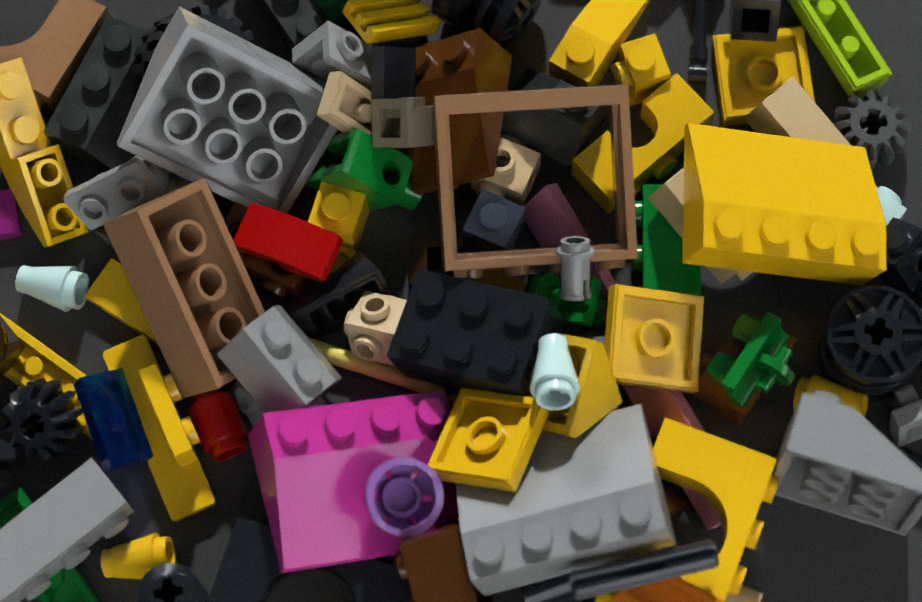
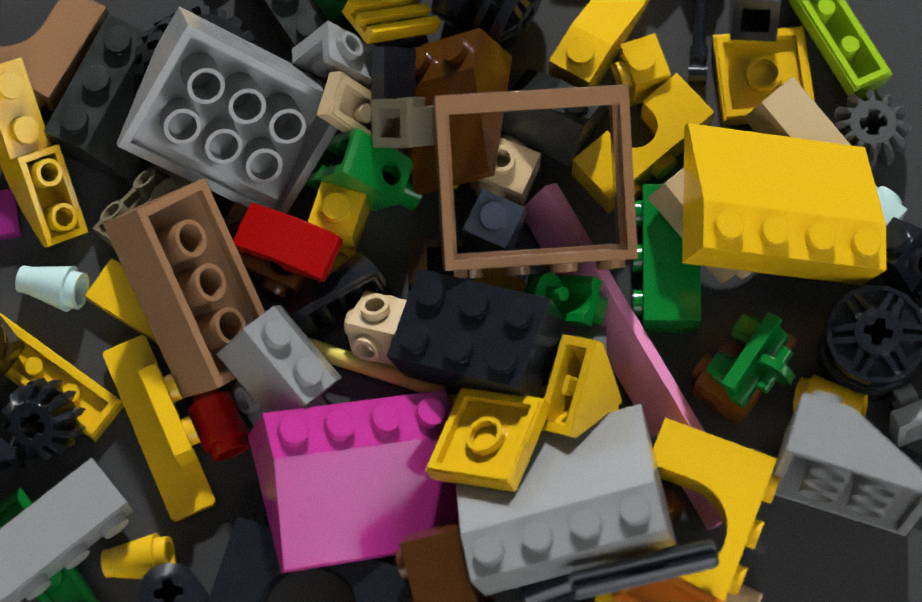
light grey bracket [64,156,170,231] -> none
clear blue plate [73,368,154,473] -> none
medium lavender helmet [363,457,444,538] -> none
light aqua cone [530,334,580,410] -> none
light grey pin [556,236,595,301] -> none
yellow tile [604,284,704,393] -> none

